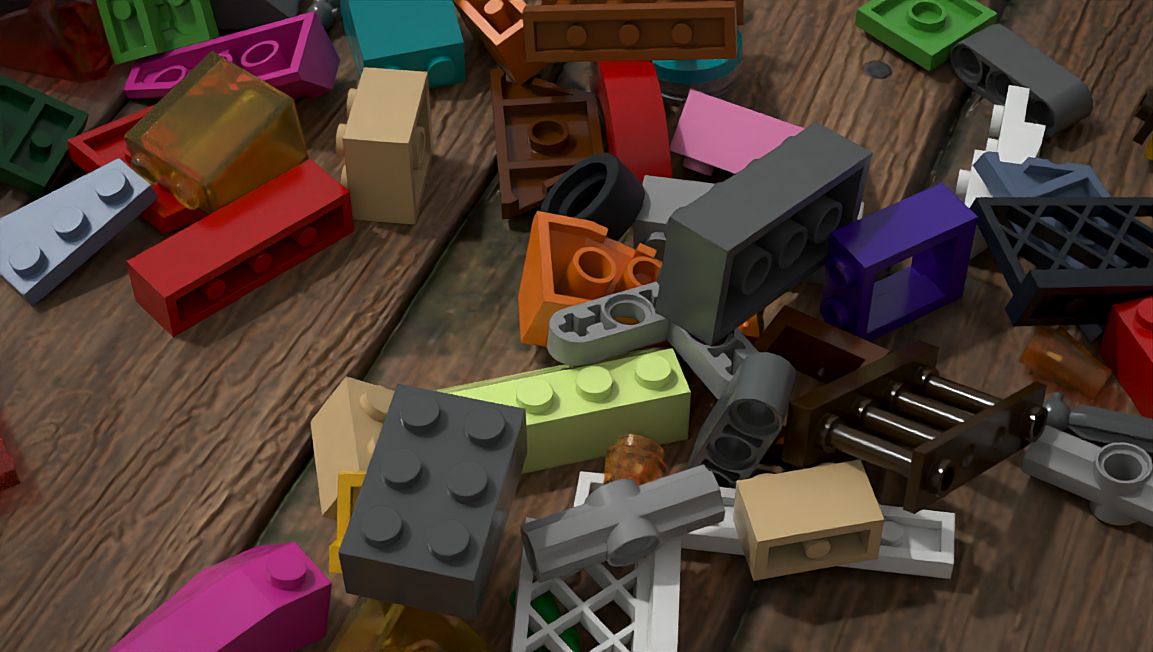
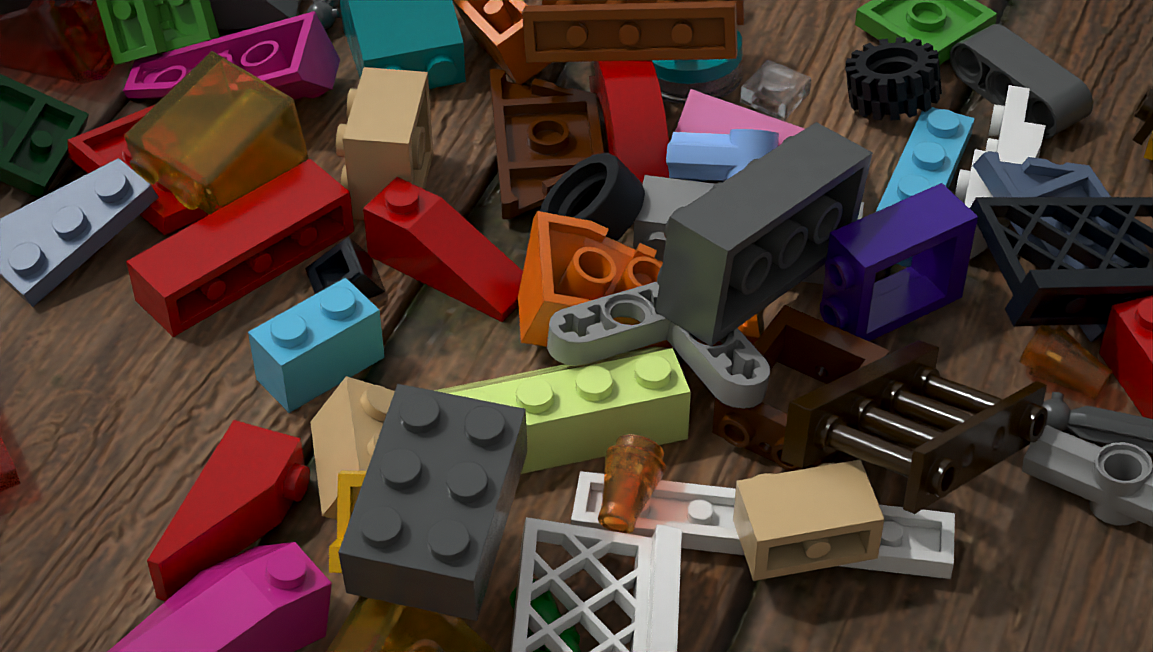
light grey piece [520,464,725,583] -> none
dark grey beam [686,352,797,489] -> none
none -> red slope [147,420,310,601]
none -> medium azure brick [248,278,385,413]
none -> black slope [305,237,385,299]
none -> red slope [363,177,523,322]
none -> light blue piece [666,129,779,182]
none -> clear plate [740,59,811,121]
none -> black tyre [845,37,942,120]
none -> medium azure plate [876,107,975,267]

